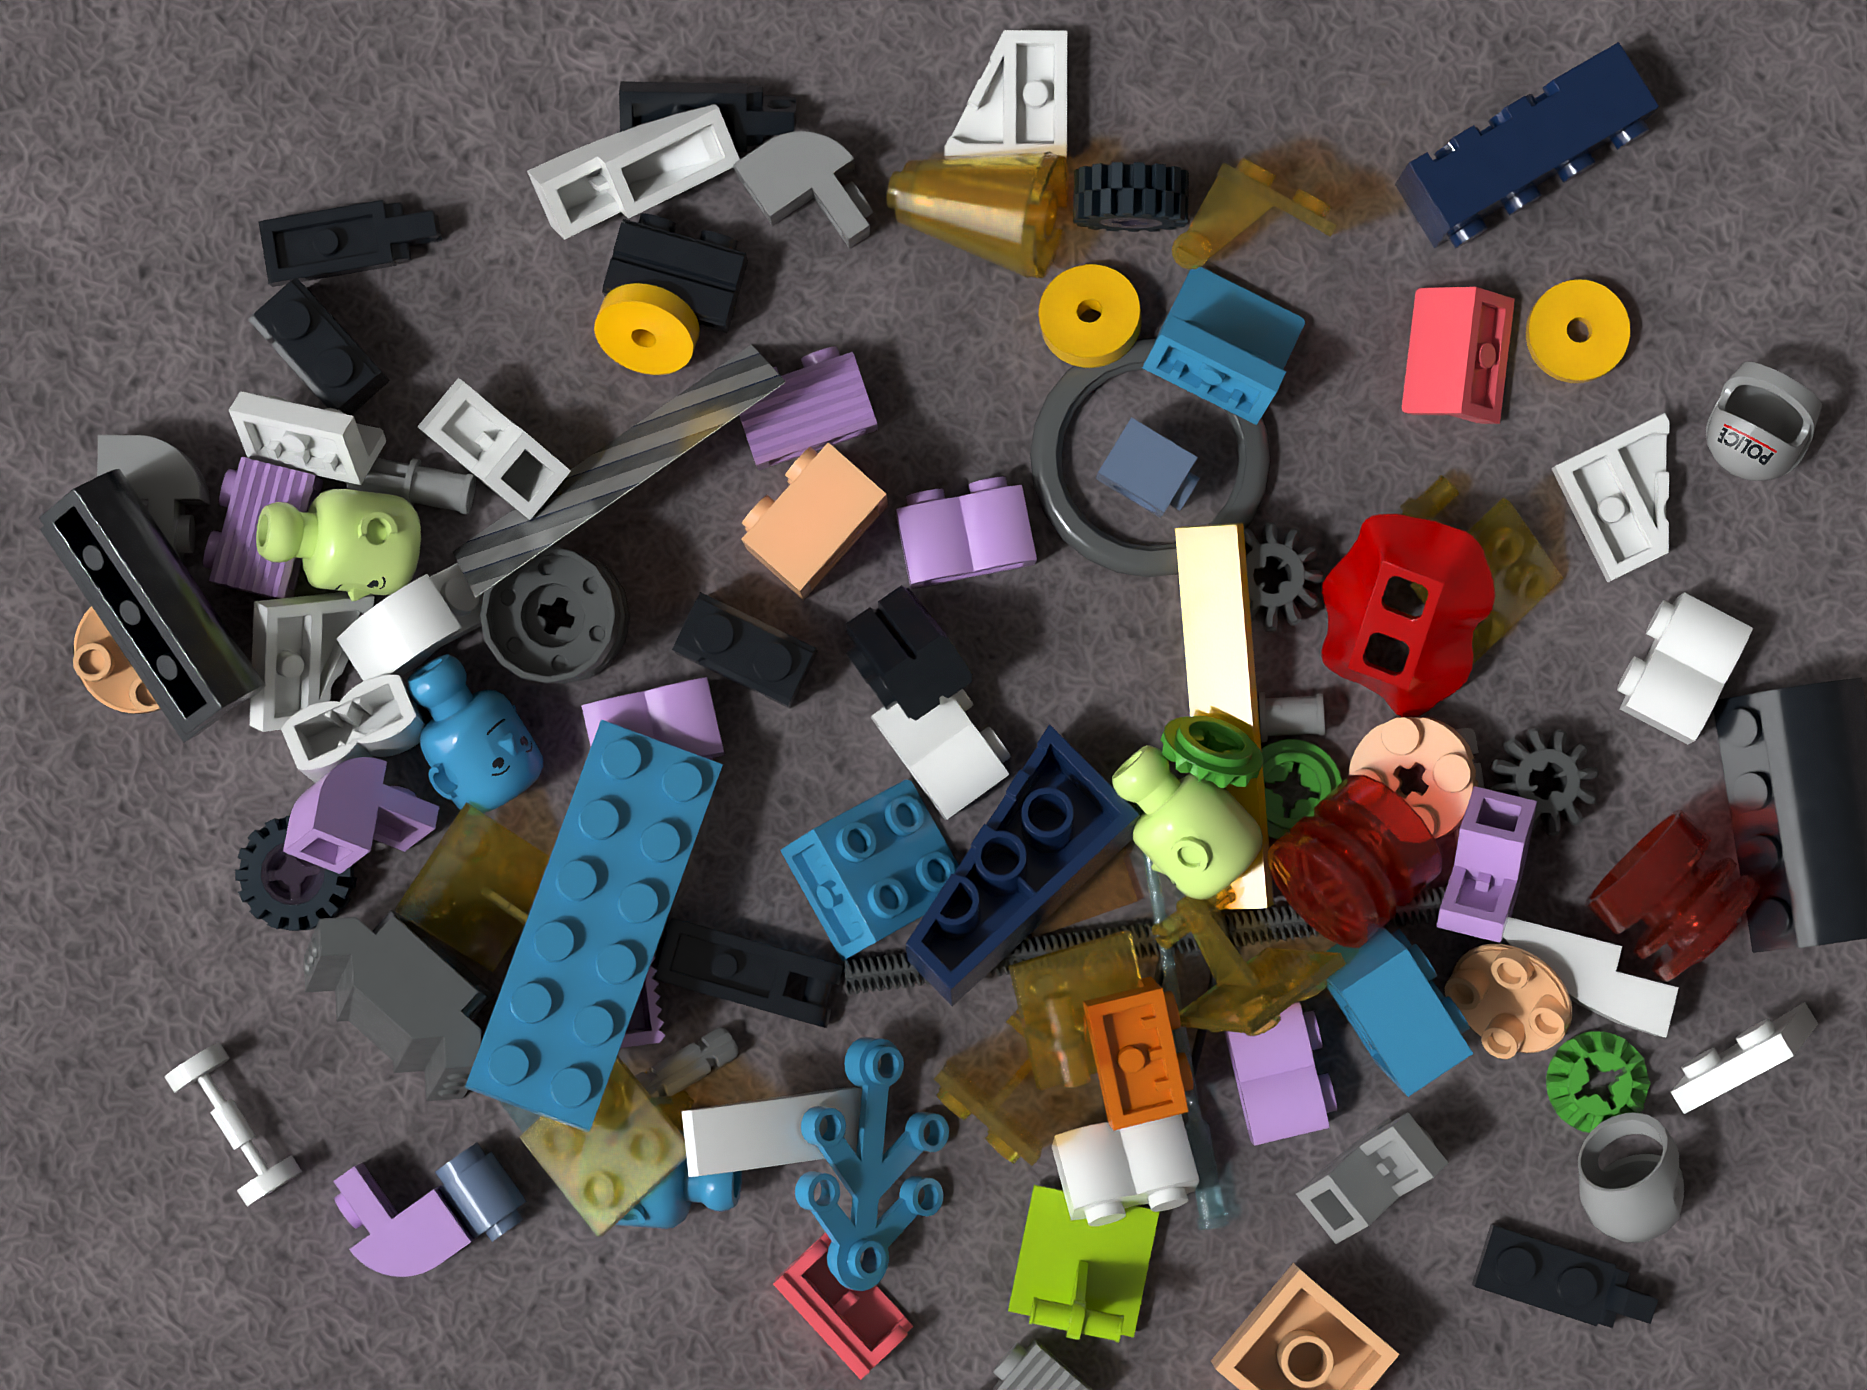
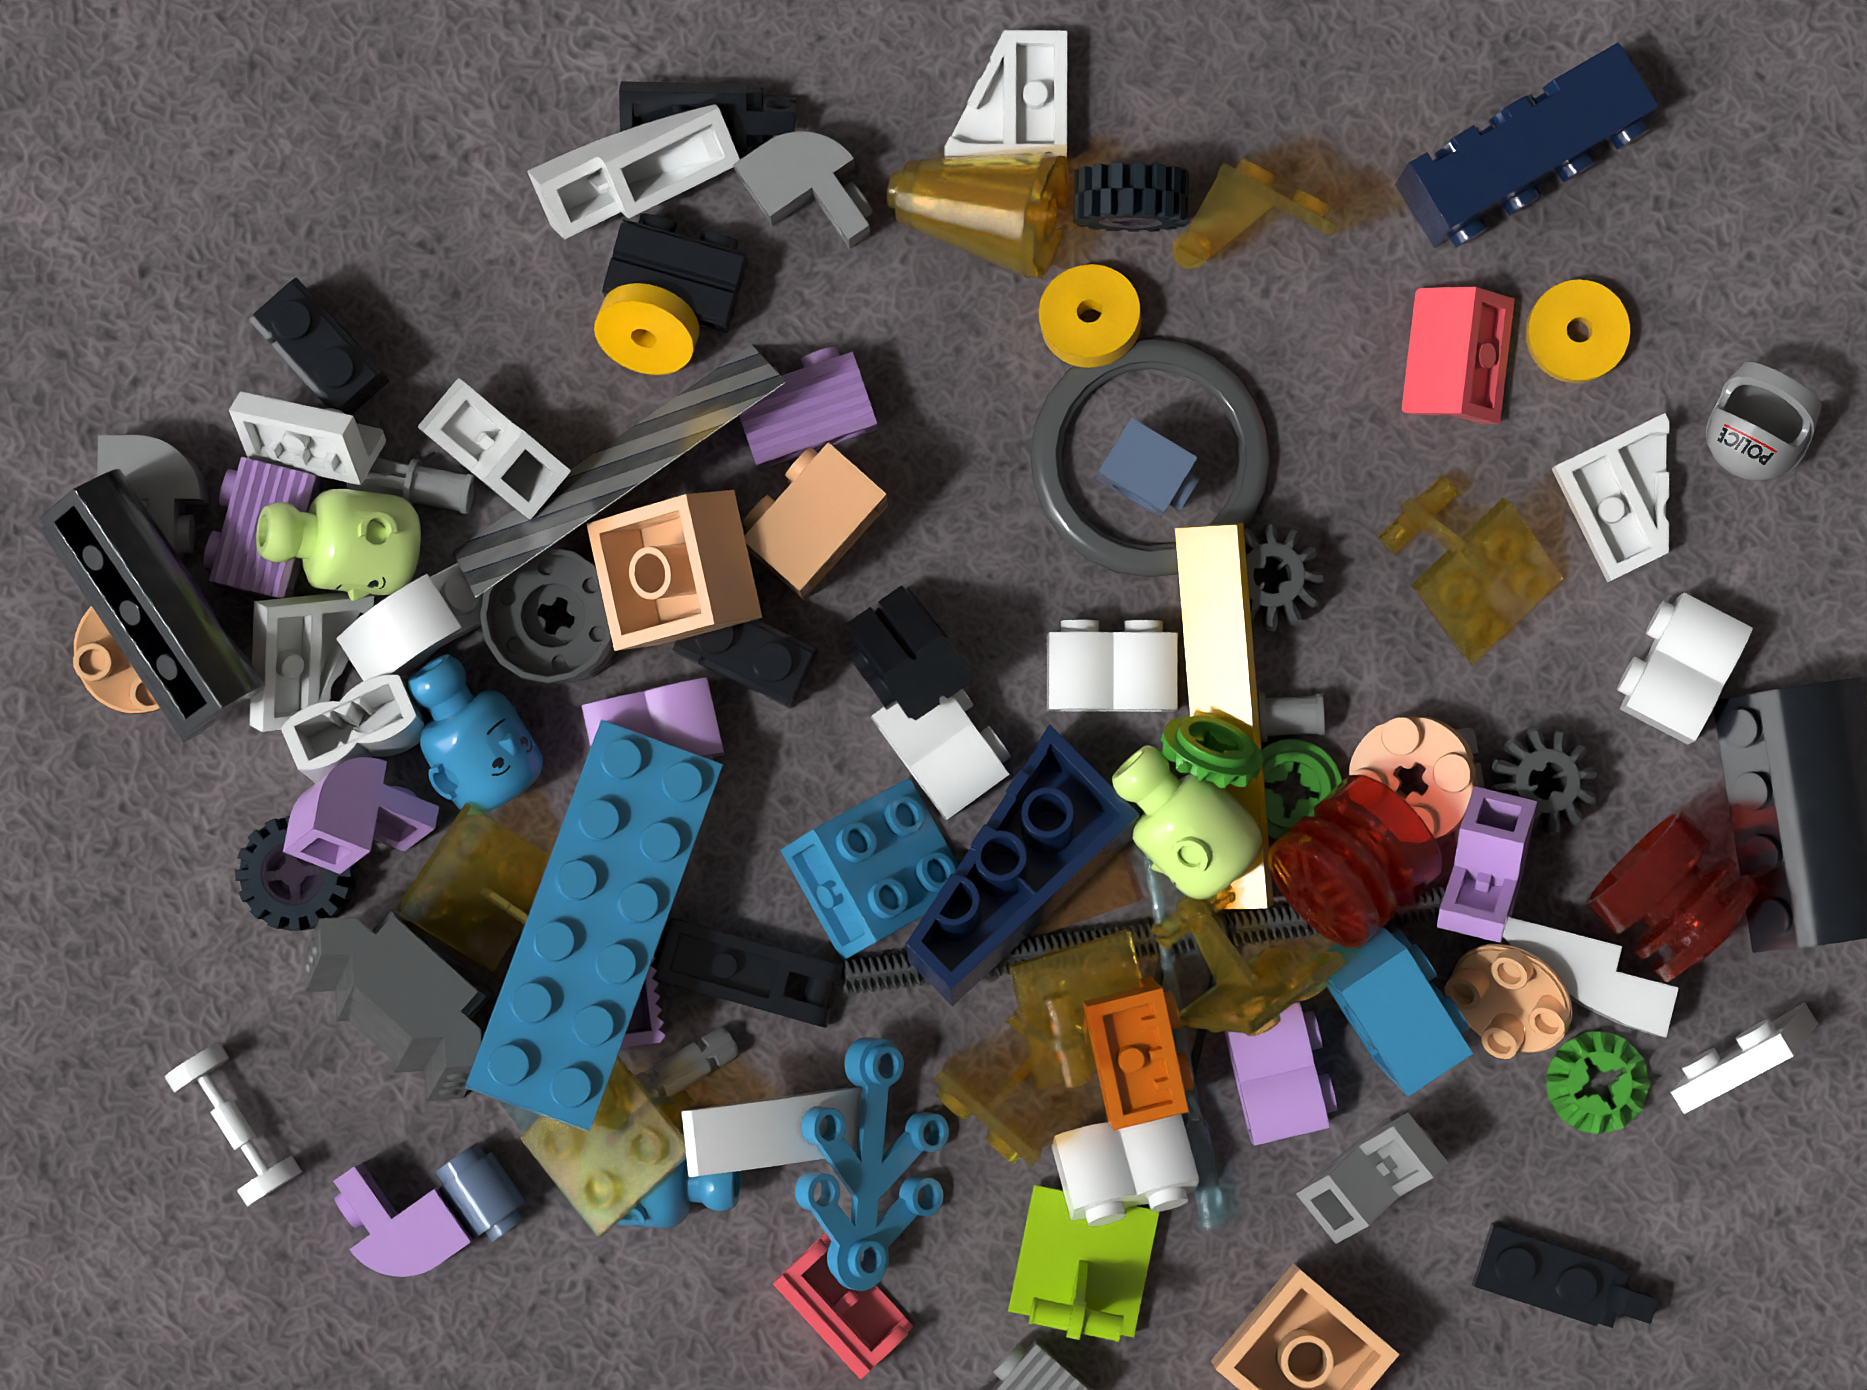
black hinge [258,200,442,287] -> none
lavender brick [896,477,1037,589] -> none
dark azure bracket [1142,265,1305,425] -> none
red piece [1321,514,1496,717] -> none
light grey helmet [1578,1113,1684,1244] -> none
none -> light nougat brick [587,490,762,651]
none -> white brick [1047,620,1177,712]

